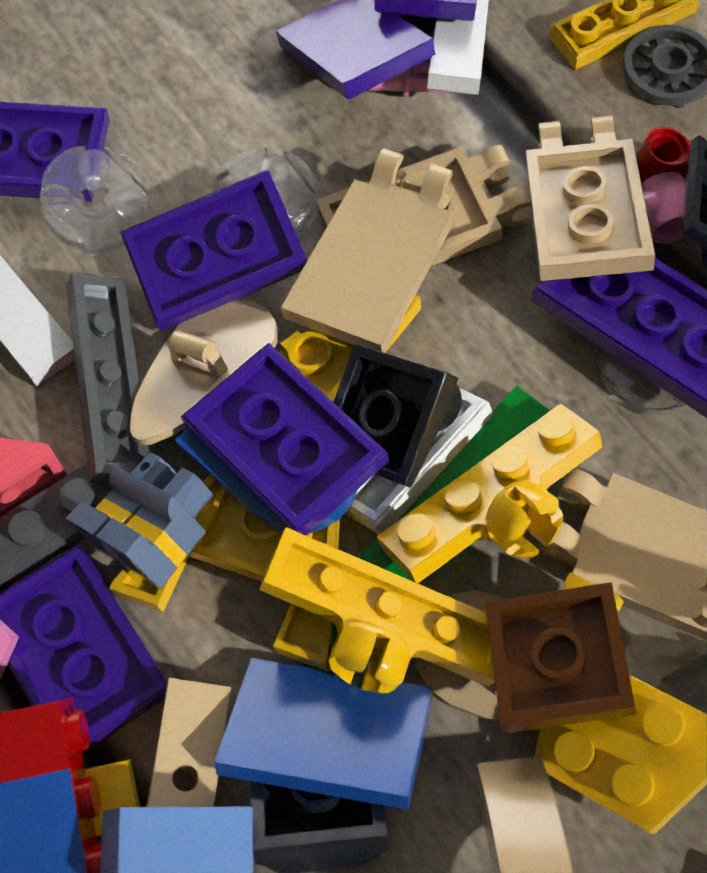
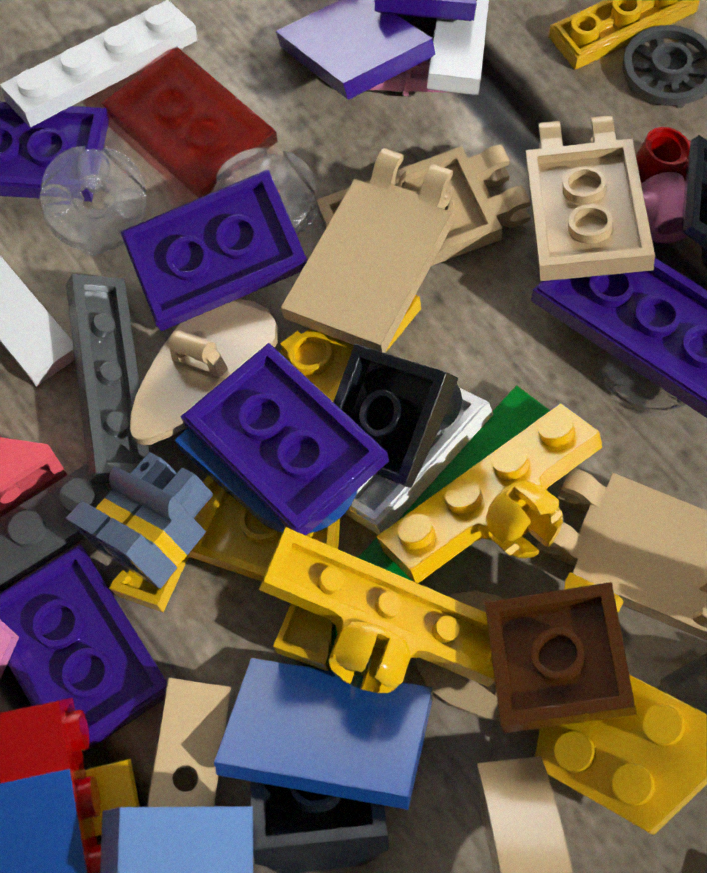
none -> white plate [0,0,197,127]
none -> clear red tile [101,47,278,198]

